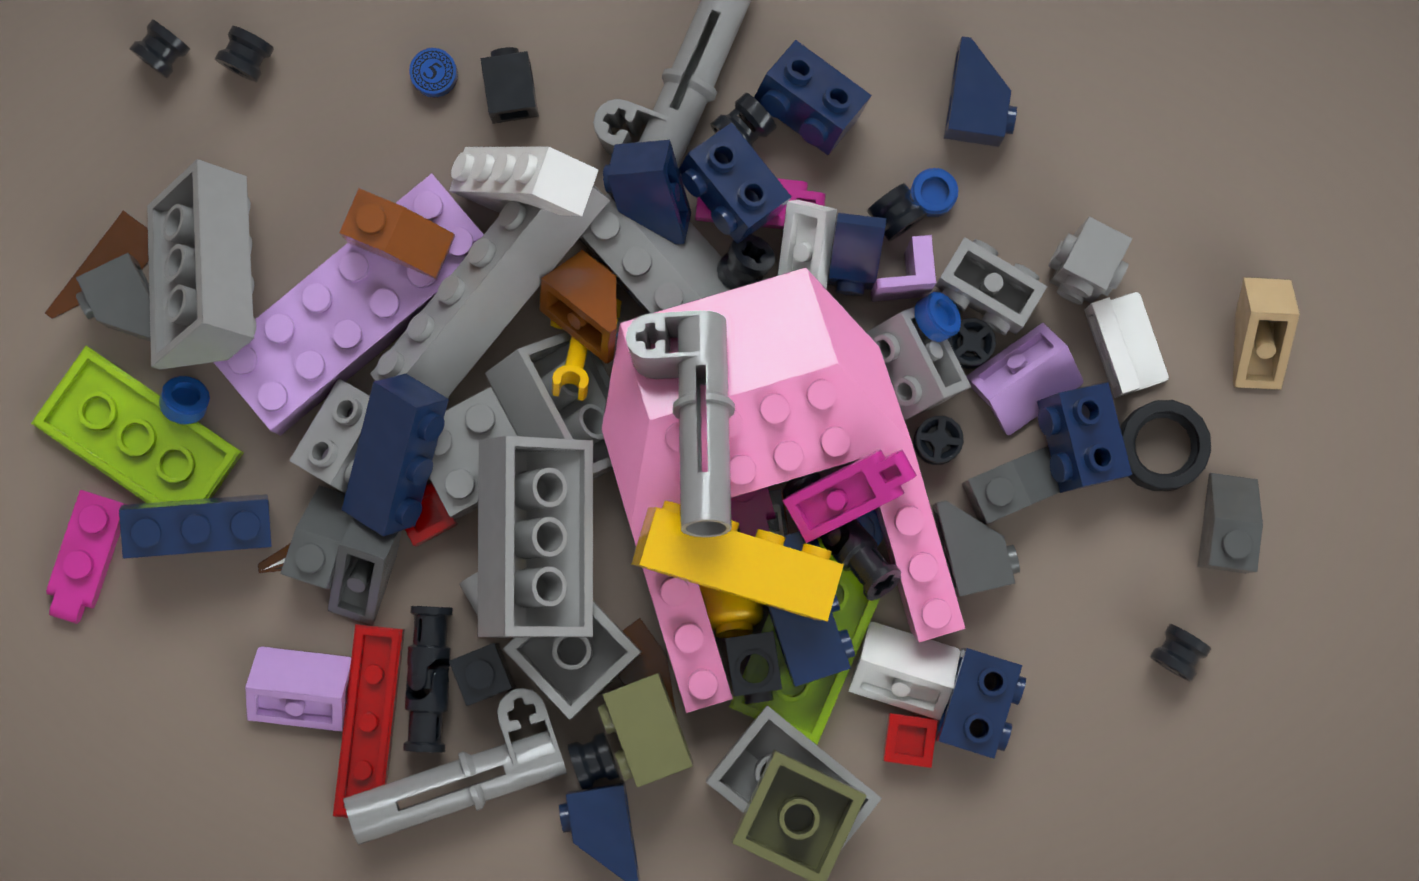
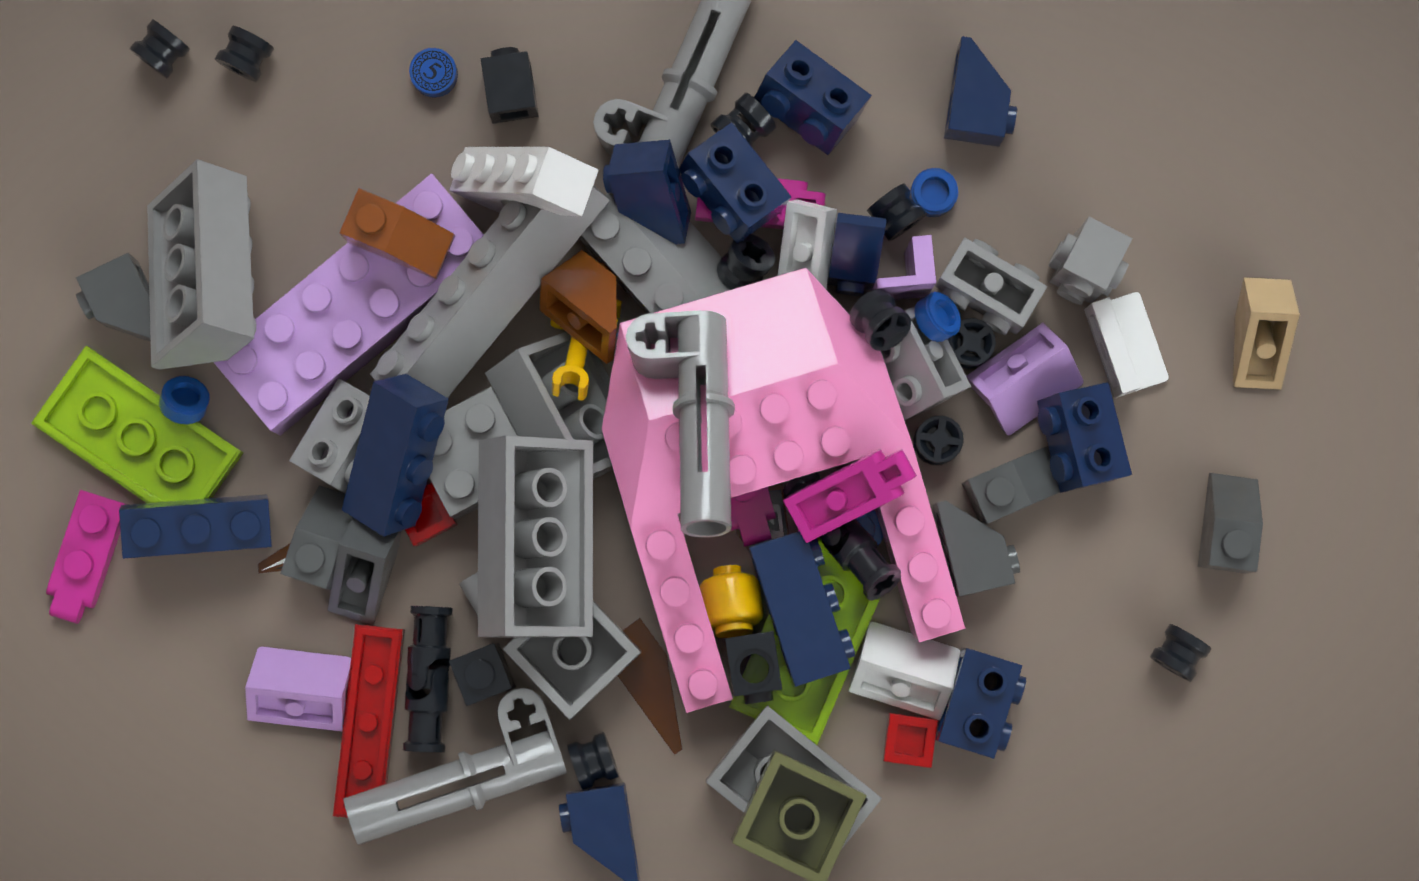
reddish brown sticker [45,210,149,319] -> none
olive brick [598,672,693,788] -> none
yellow brick [631,501,844,622] -> none
black tyre [1120,400,1211,491] -> none
none -> black wheel [850,289,911,351]

